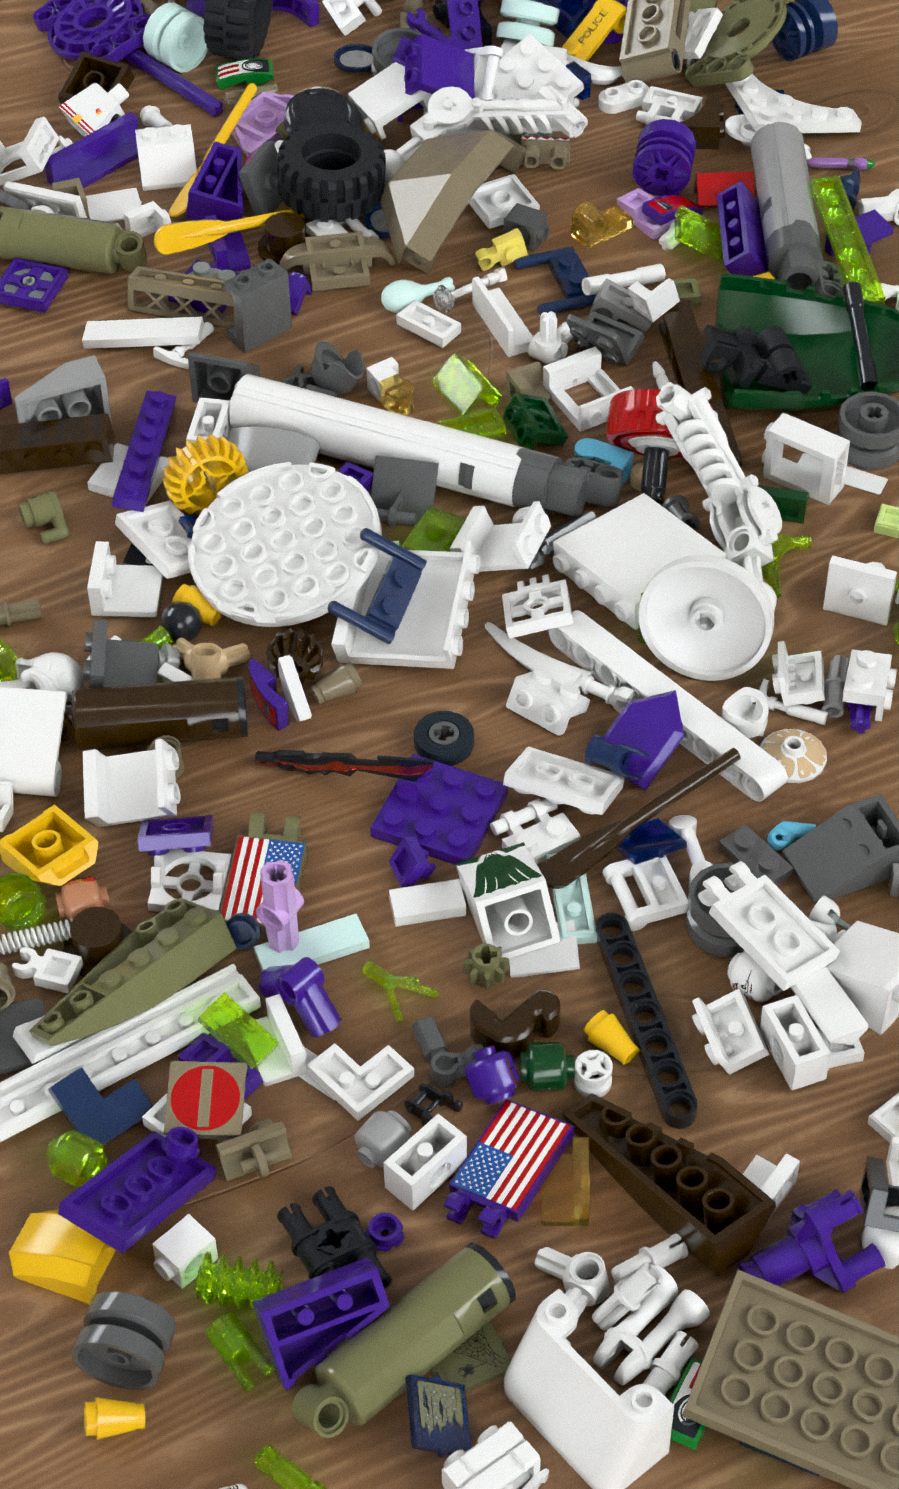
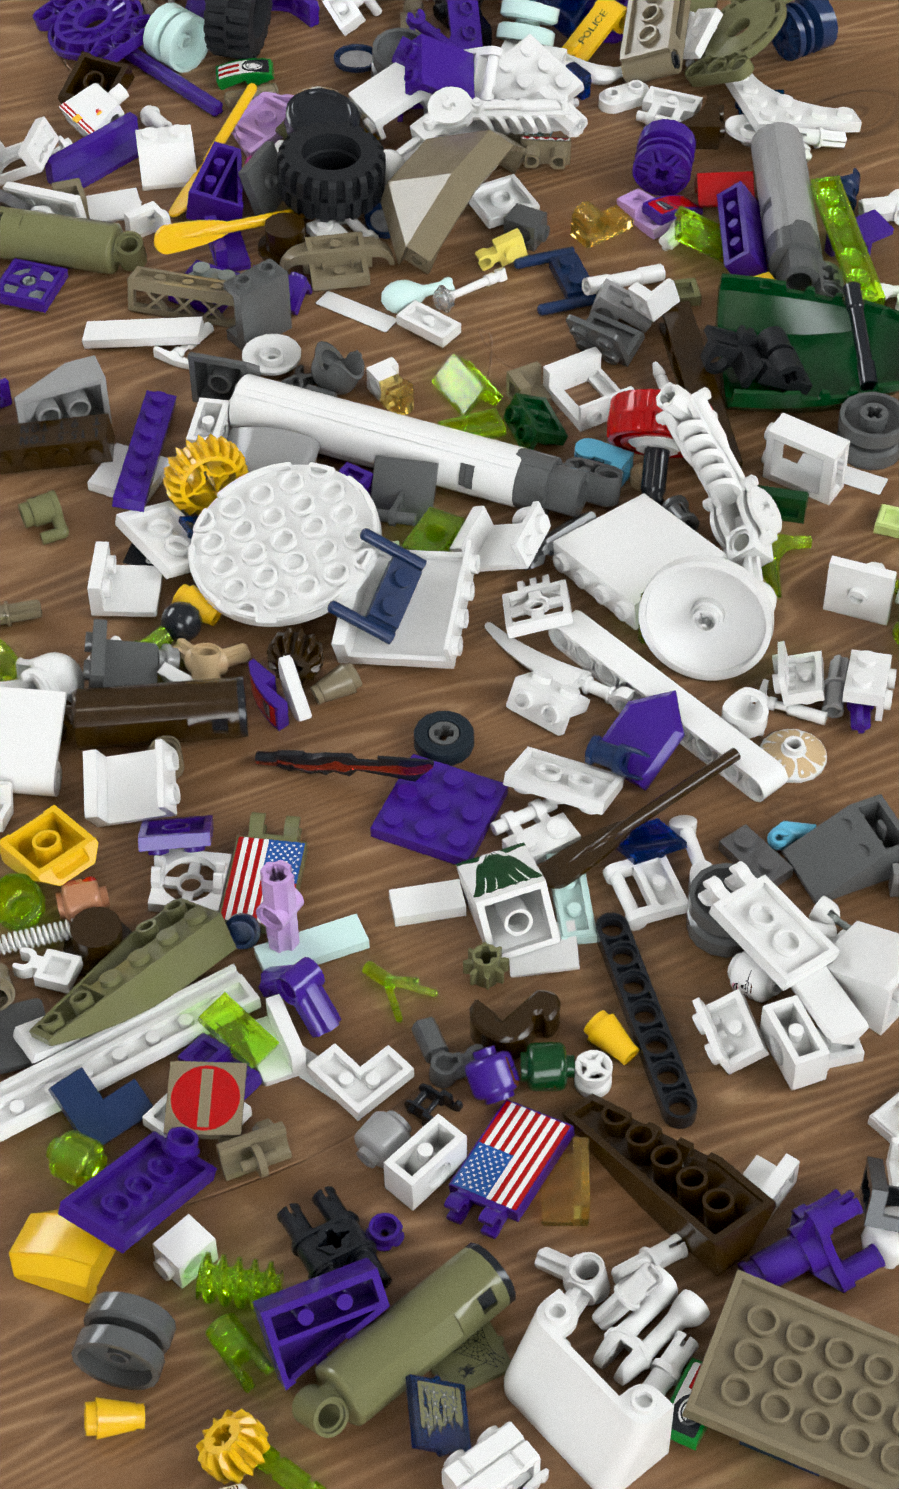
dark purple tile [389,837,436,887] -> none
white panel [472,276,533,357] -> none
white axle [528,311,573,364] -> none
medium lavender piece [807,157,875,170] -> none
none -> yellow gear [196,1408,271,1485]
none -> white dish [242,334,301,376]
none -> white sticker [316,291,397,332]
none -> white axle [795,126,847,149]

